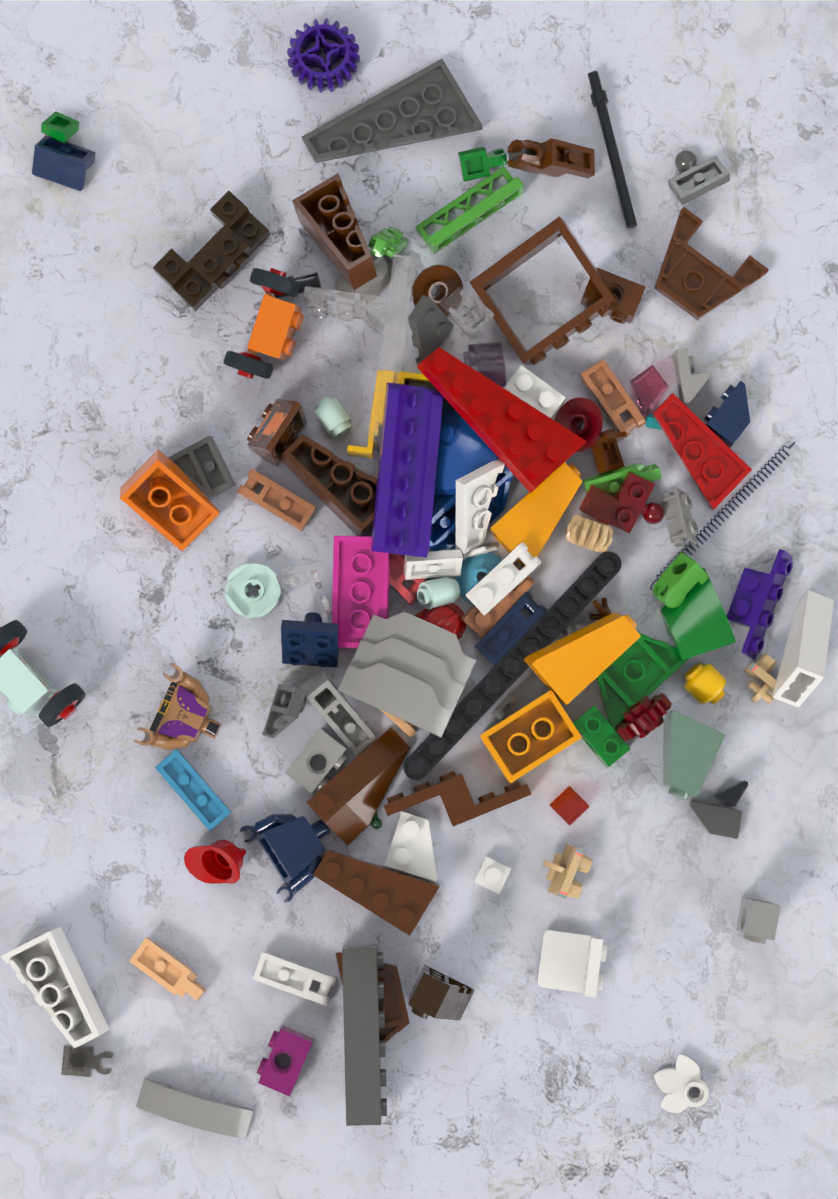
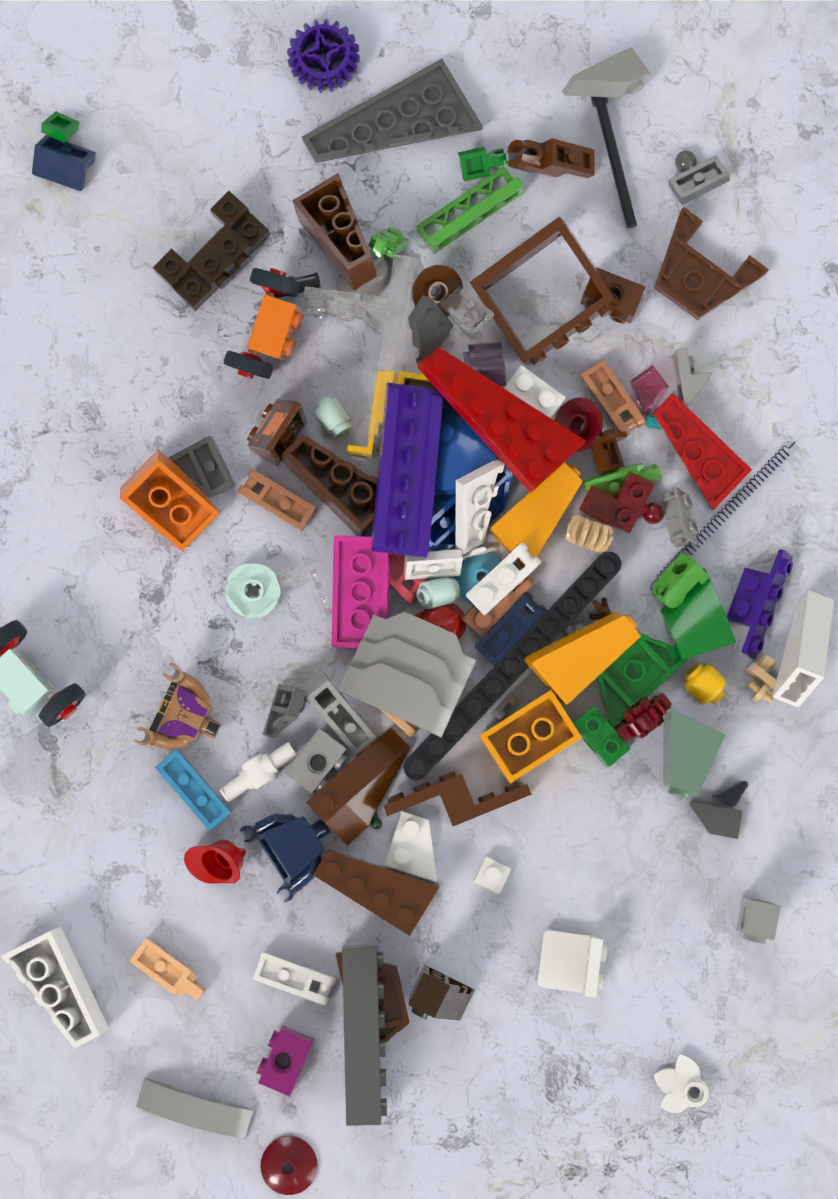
clear smoke plate [61,1044,114,1077] -> none
dark blue plate [281,612,339,668] -> none
tan hips [543,844,593,899] -> none
clear red slope [549,786,590,826] -> none
dark blue slope [704,381,750,448] -> none
none -> white pin [219,741,298,802]
none -> dark red dish [260,1136,318,1195]
none -> light grey slope [562,47,650,98]

